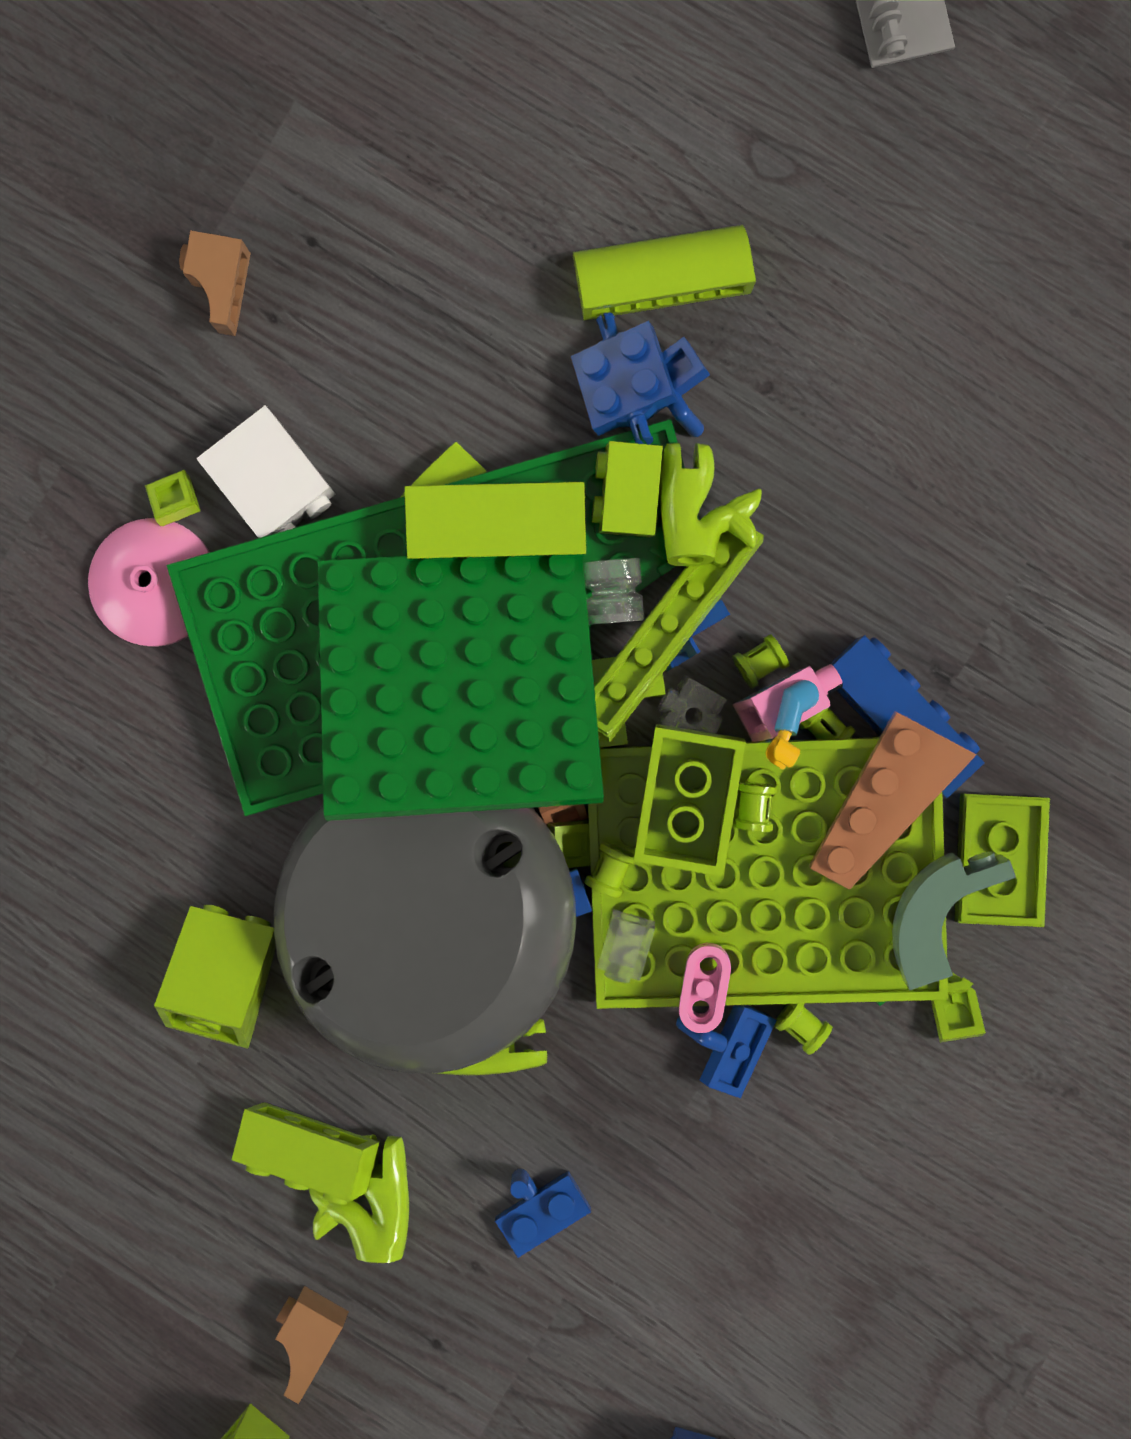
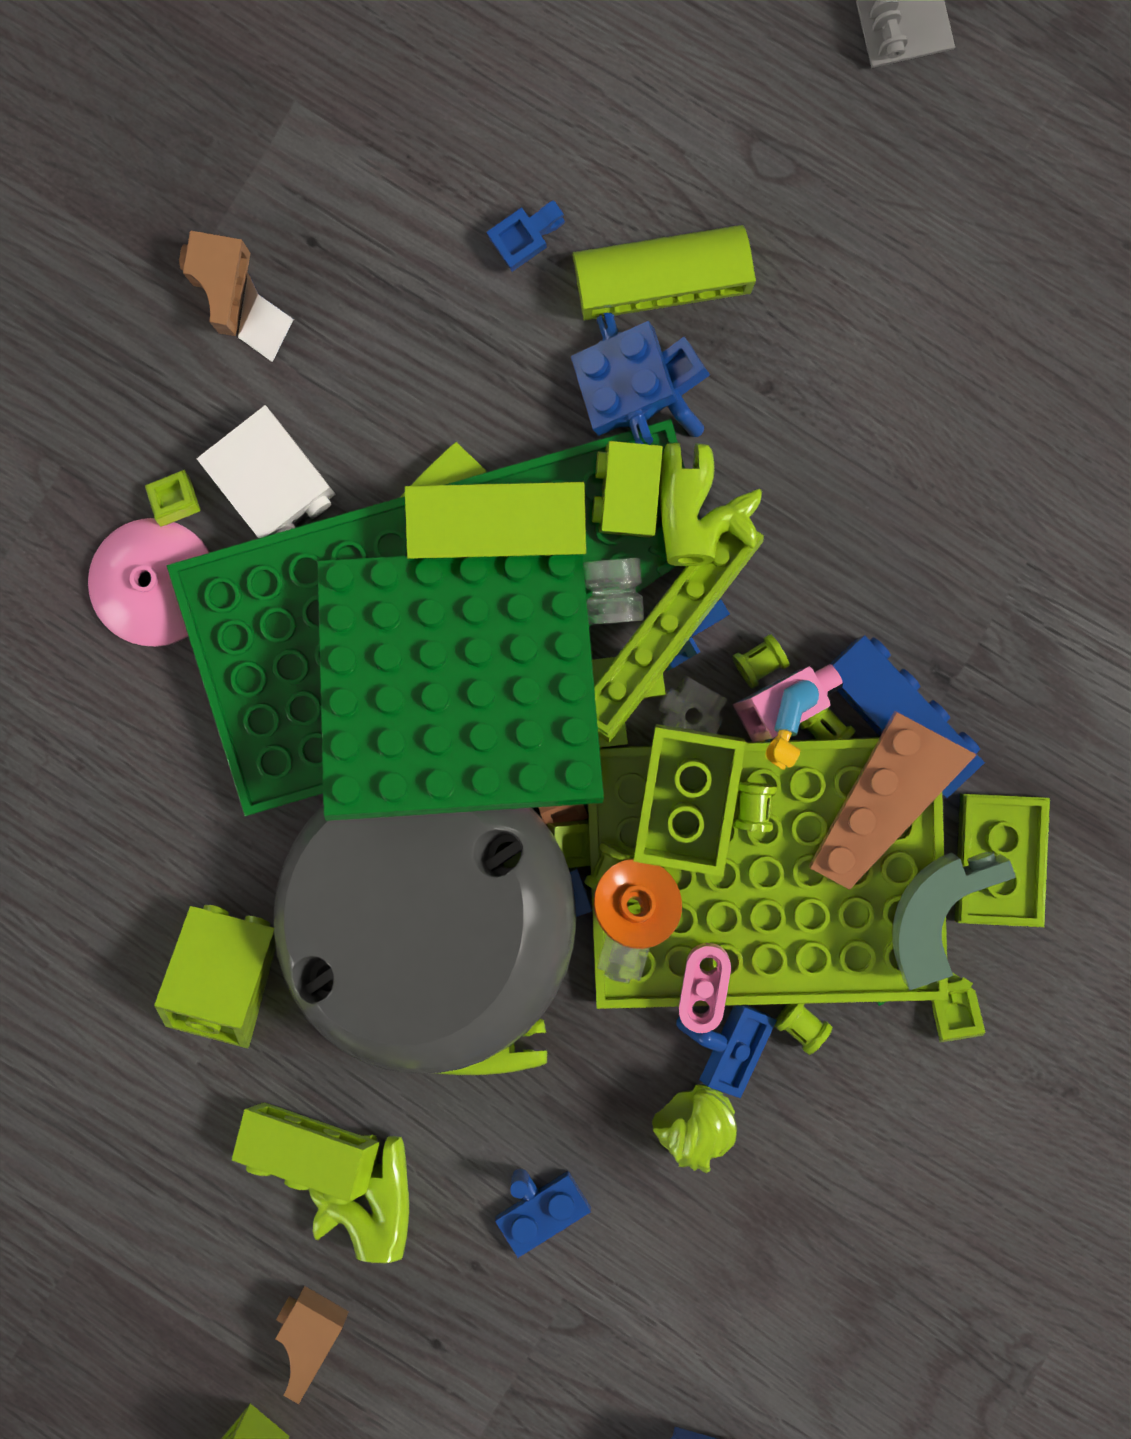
none -> white sticker [238,272,294,362]
none -> blue plate [486,200,565,272]
none -> orange dish [594,859,682,949]
none -> lime hair [652,1084,737,1173]

